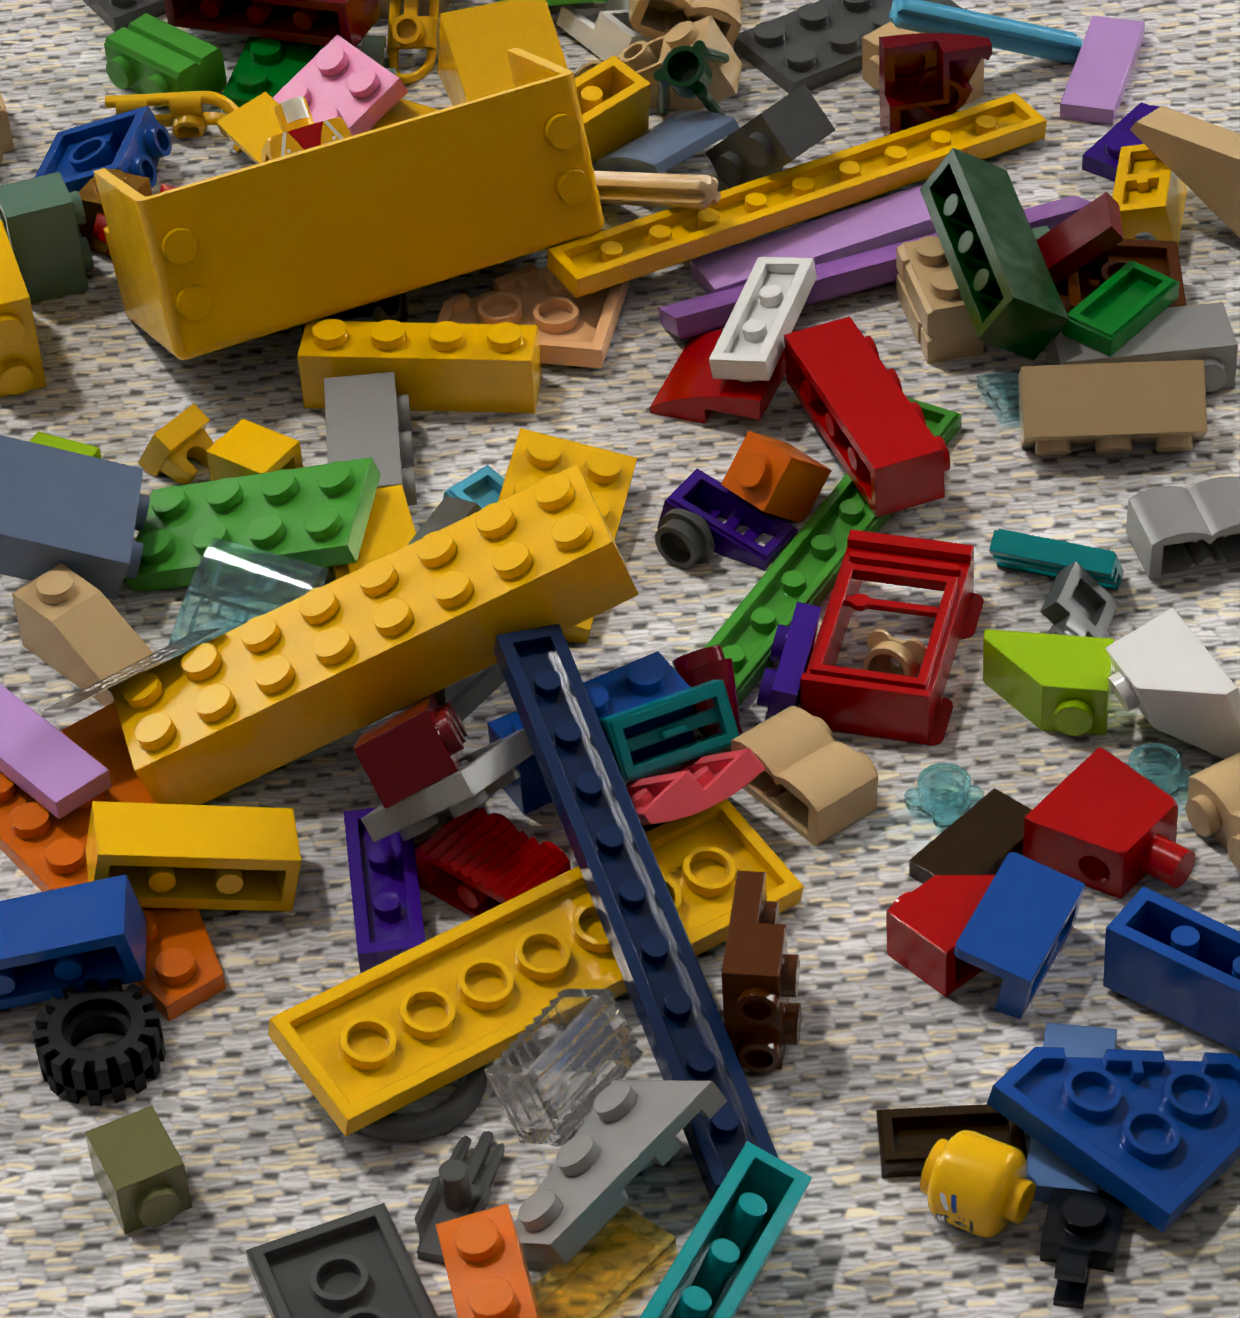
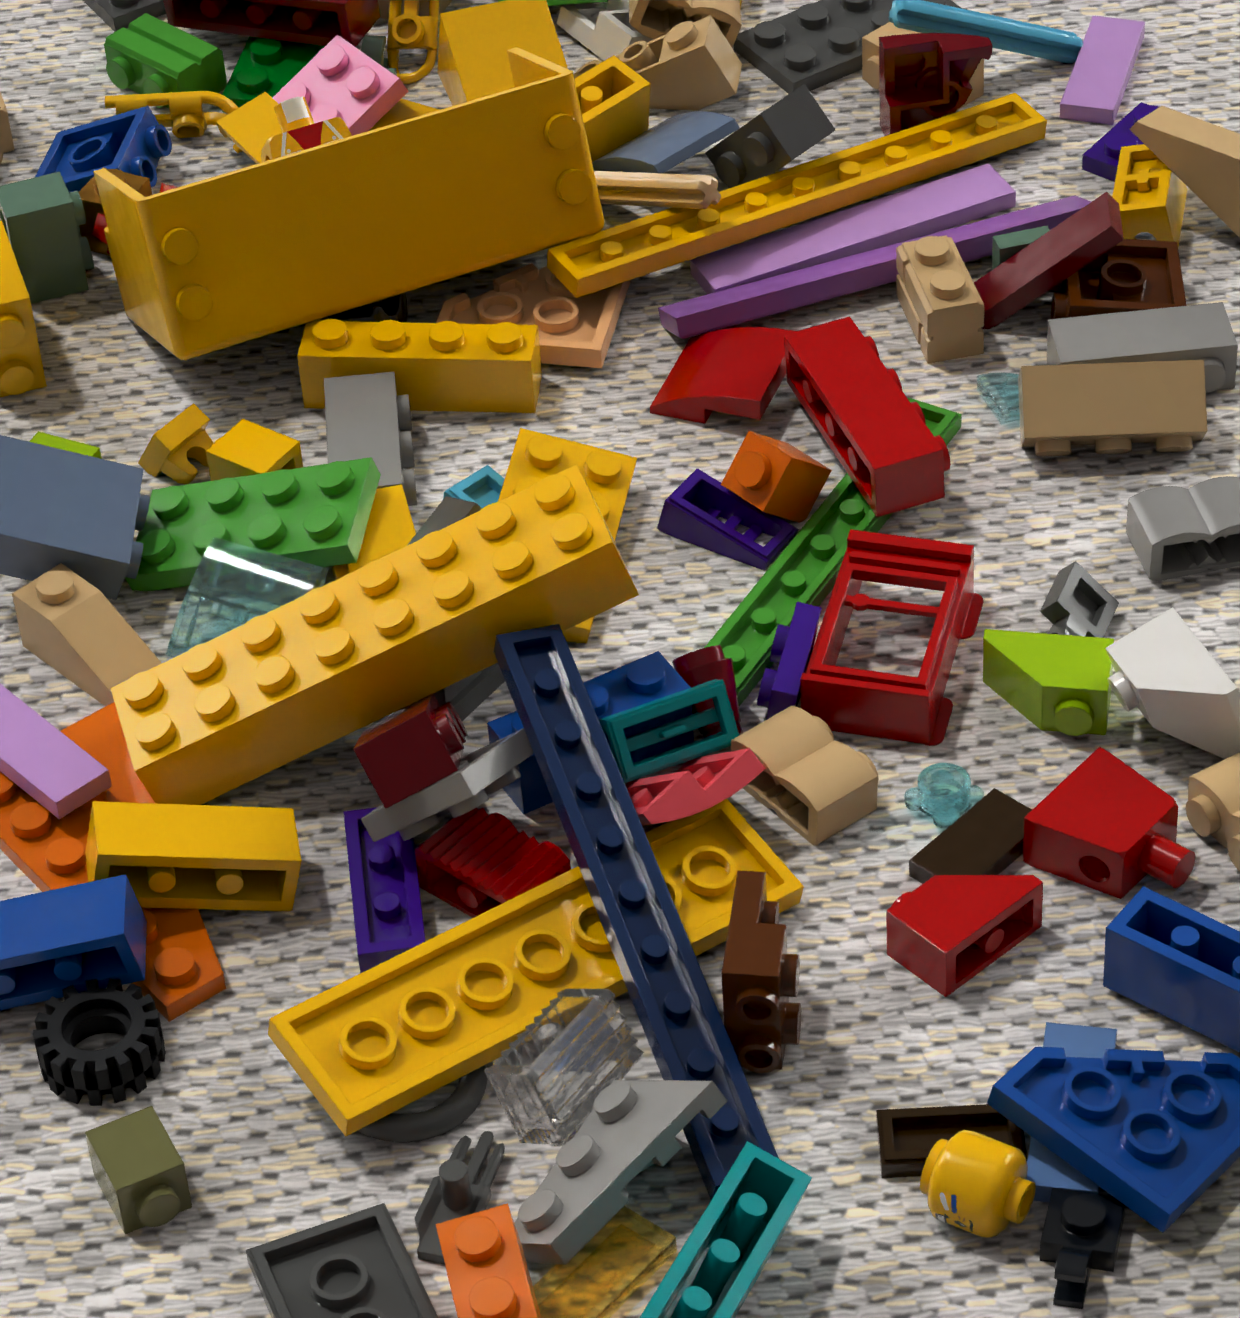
sticker [44,627,223,711] -> none
dark green plant [653,40,734,137] -> none
dark grey plate [655,508,715,568] -> none
white plate [709,257,817,382] -> none
tan plate [863,629,926,677] -> none
dark green brick [920,148,1069,361] -> none
blue panel [954,852,1086,1019] -> none
teal tile [989,529,1124,591] -> none
green tile [1062,260,1180,357] -> none
clear light blue plate [1127,743,1194,796] -> none

